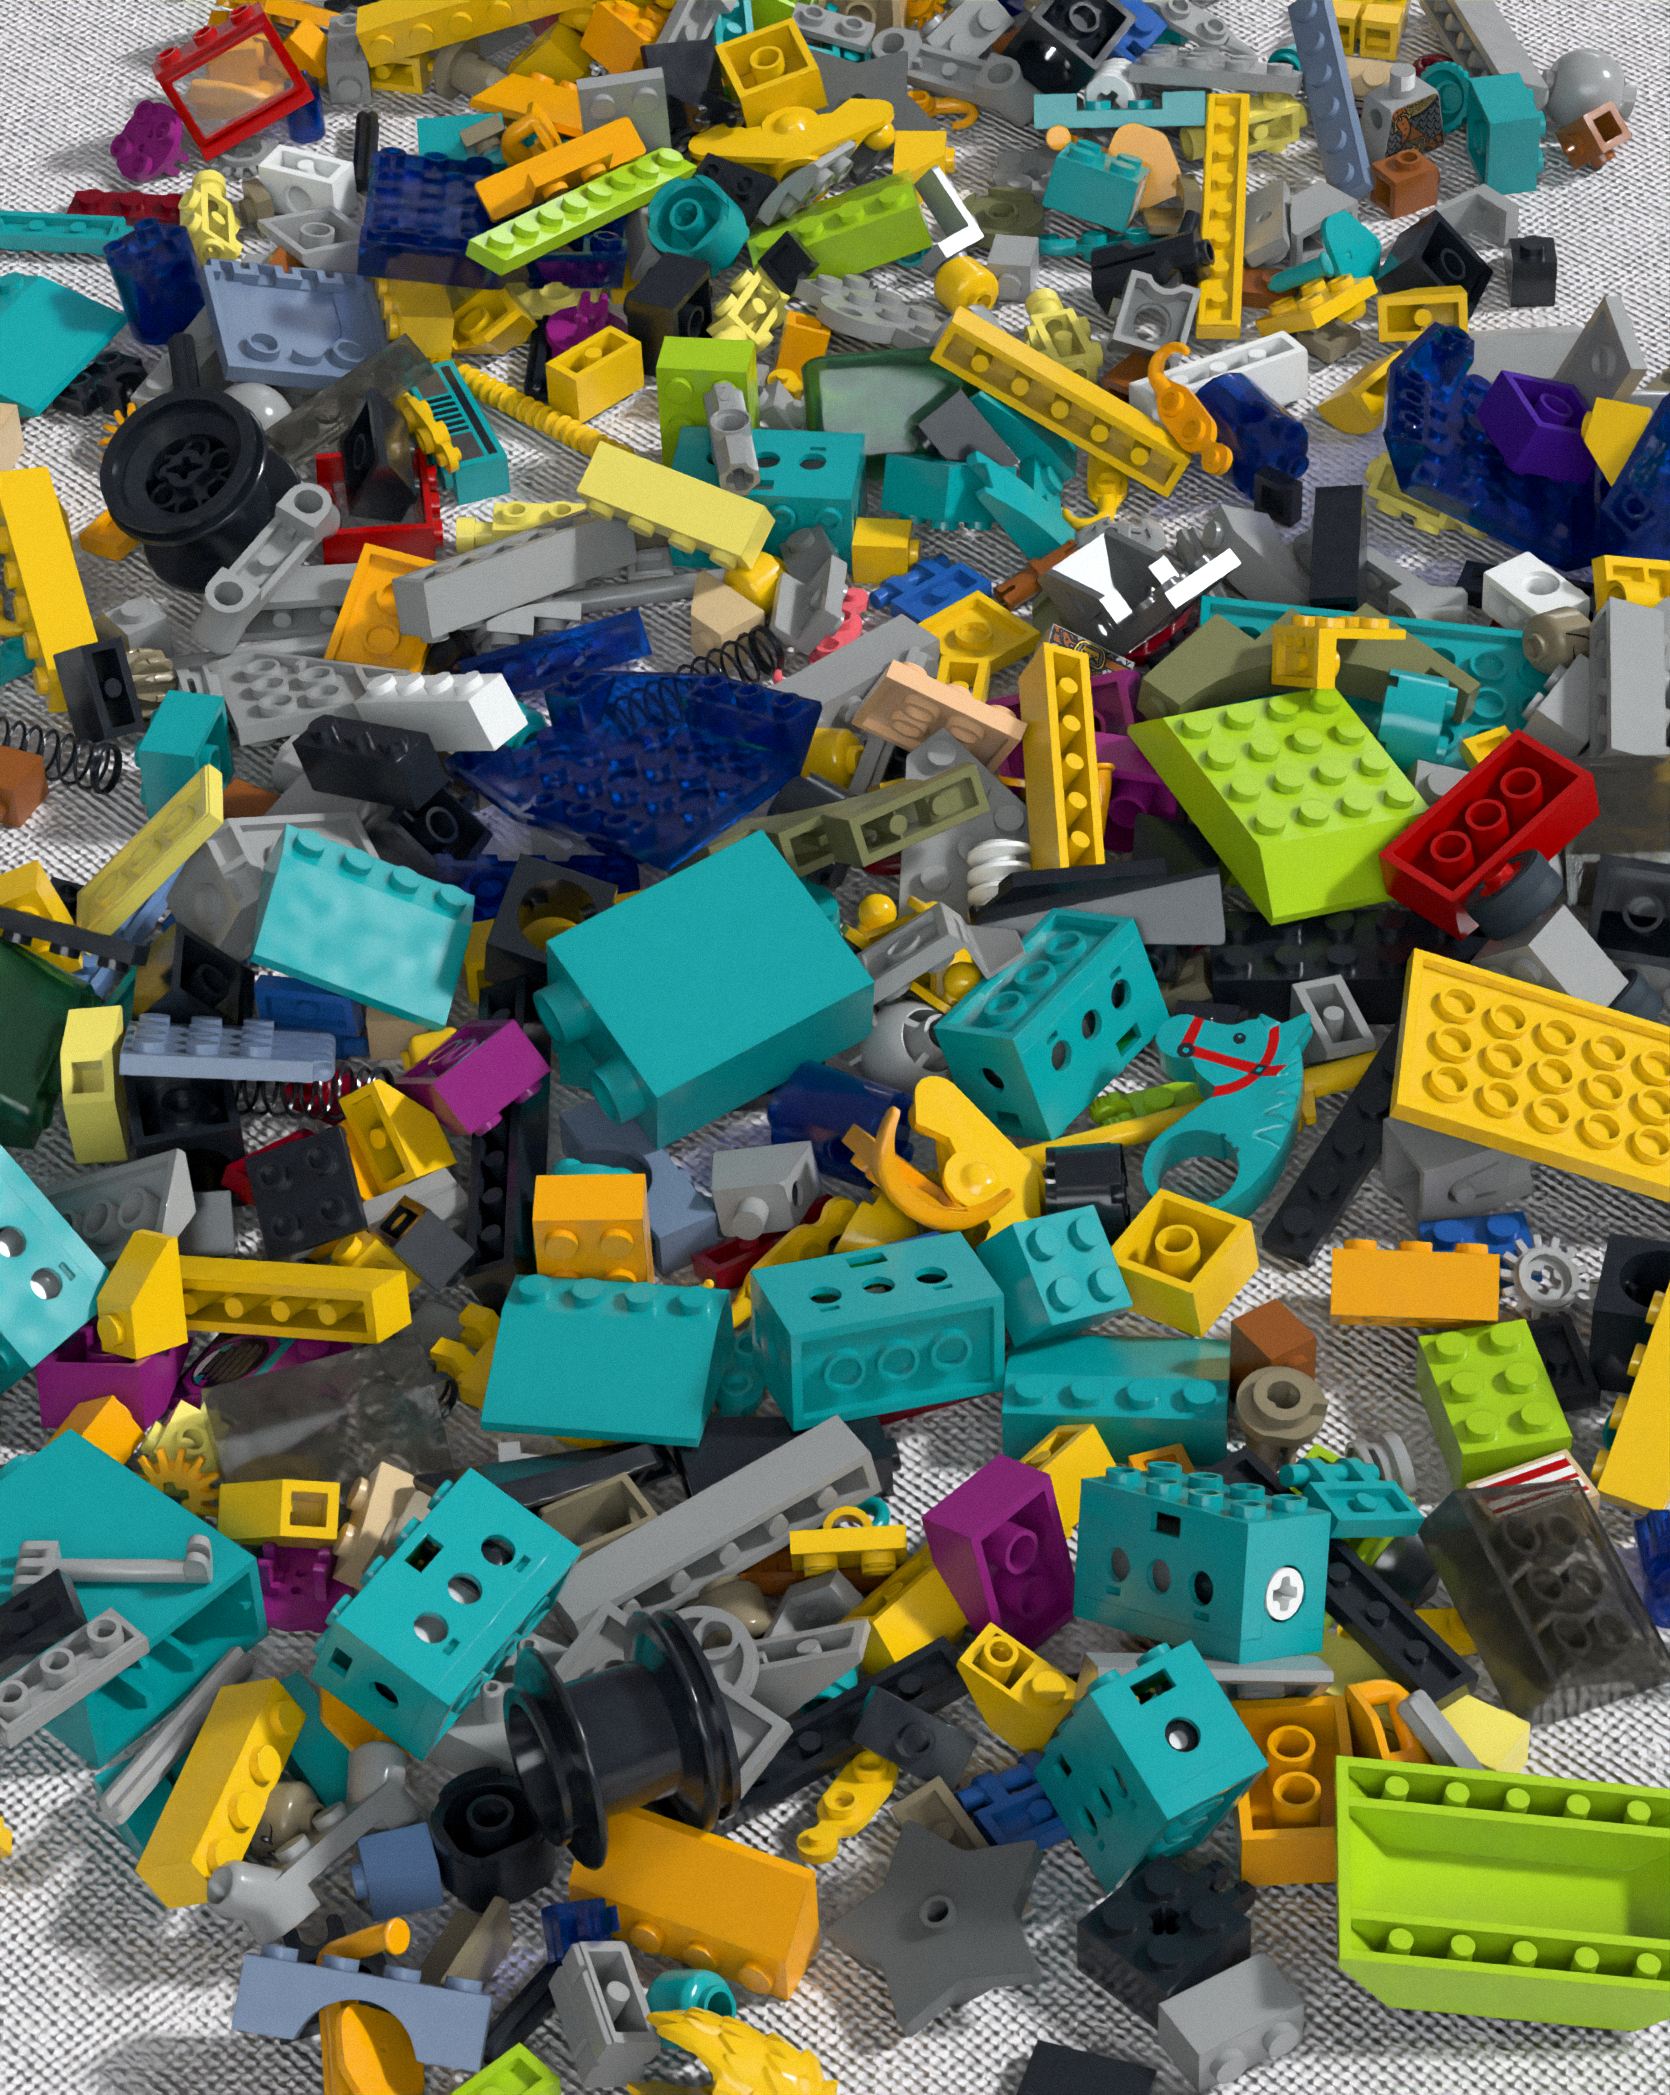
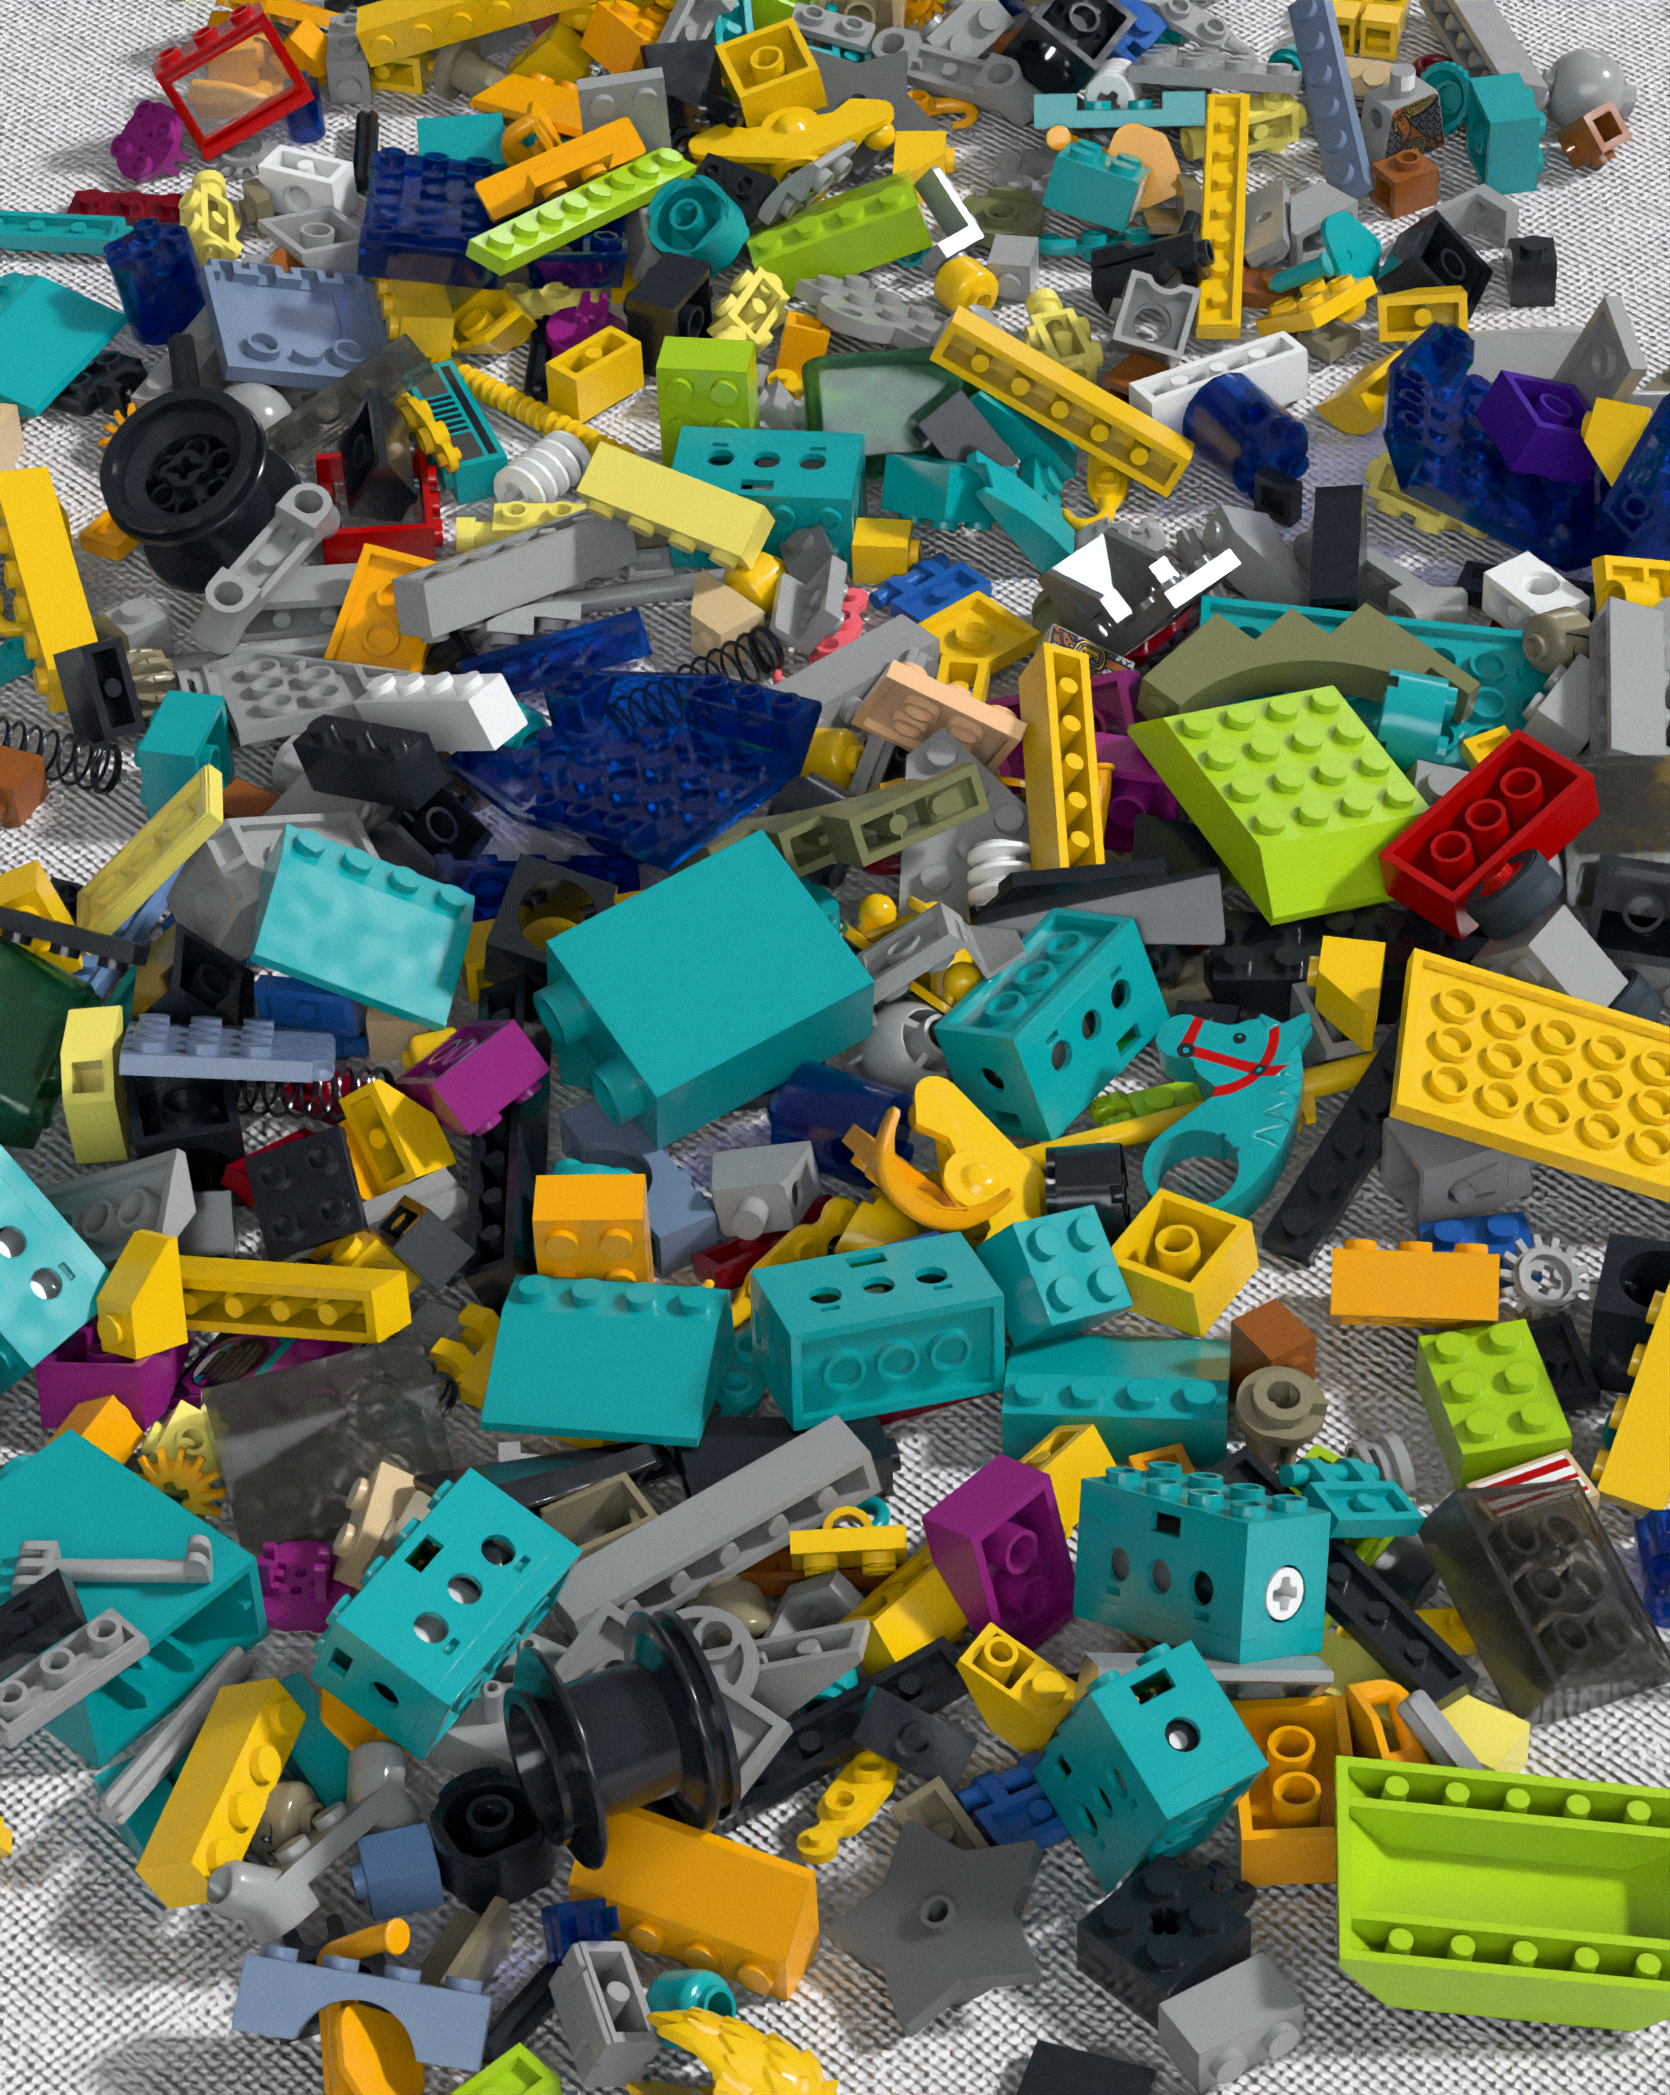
yellow slope [217,1479,340,1549] -> none
dark tan plate [459,113,505,156] -> none
light grey piece [703,382,760,496] -> none
black plate [757,231,820,295] -> none
dark orange pin [993,539,1081,612] -> none
light orange piece [1148,341,1233,476] -> none
yellow bracket [1271,615,1406,689] -> none
none -> white piece [493,430,592,503]
none -> yellow slope [1307,936,1386,1051]

